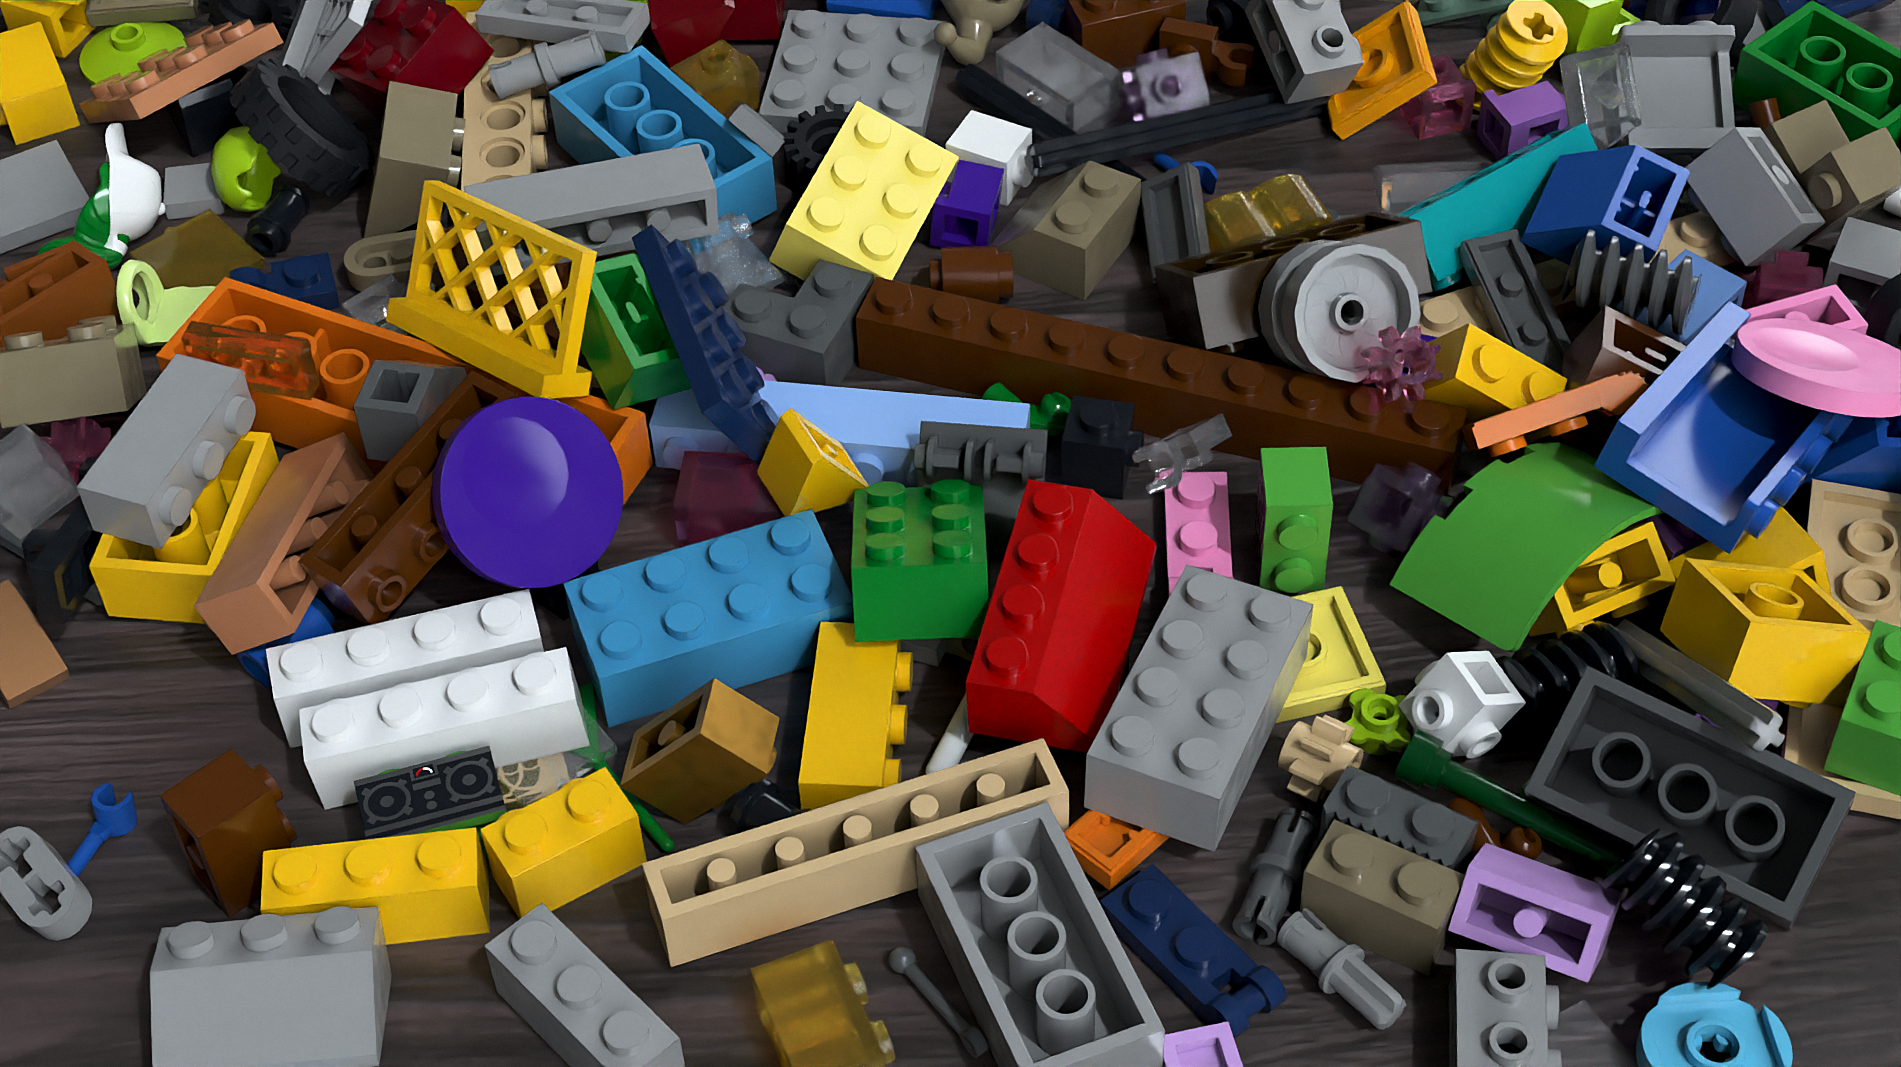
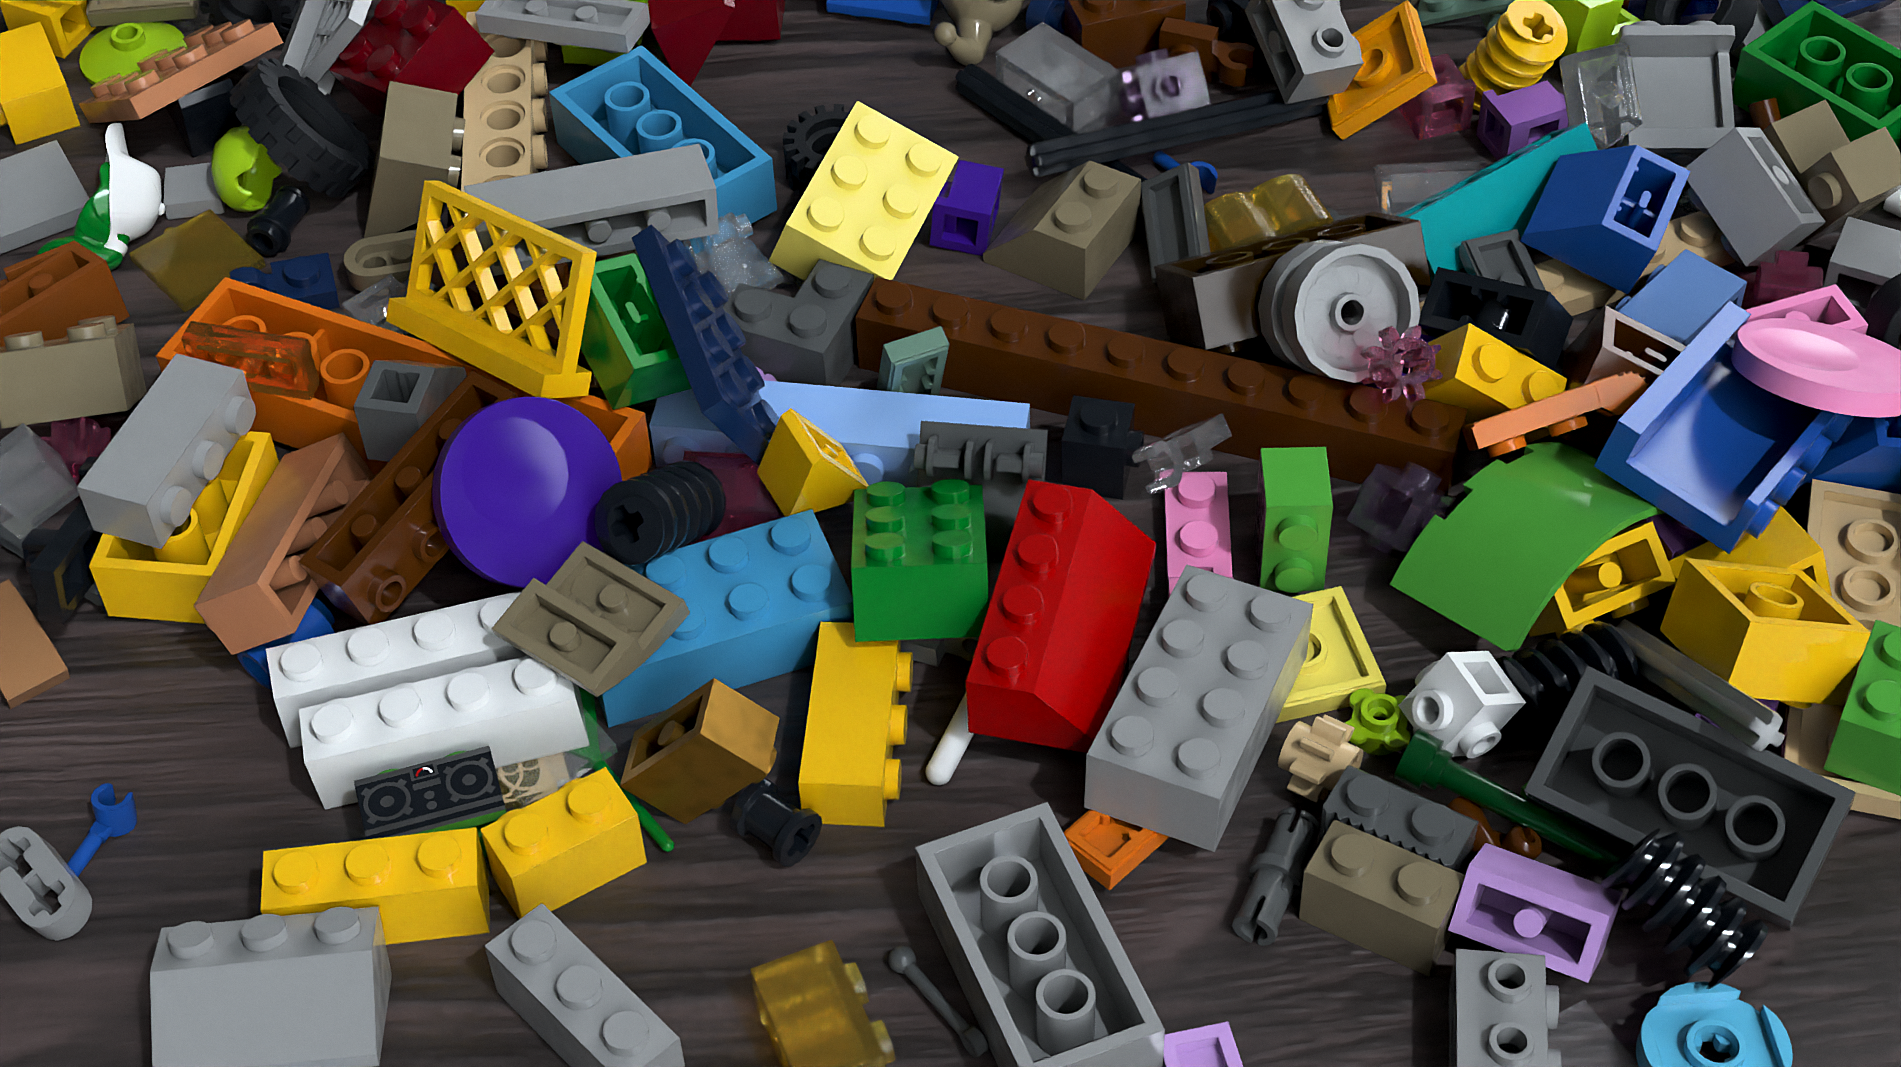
yellowish green piece [116,260,216,348] -> none
reddish brown brick [159,748,297,918] -> none
light grey pin [488,29,607,100] -> none
tan brick [642,738,1069,967] -> none
clear yellow brick [670,39,760,119] -> none
tile [724,99,785,157] -> none
light grey plate [758,10,947,137] -> none
reddish brown brick [930,245,1014,304] -> none
white brick [945,110,1033,206] -> none
green arm [981,382,1071,436] -> none
dark blue plate [1099,864,1287,1039] -> none
light grey axle [1277,908,1406,1030] -> none
dark grey piece [1562,229,1702,335] -> none
none -> dark tan slope [491,541,690,697]
none -> black piece [594,460,726,565]
none -> sand green plate [876,326,949,396]
none -> black brick [1418,267,1574,371]

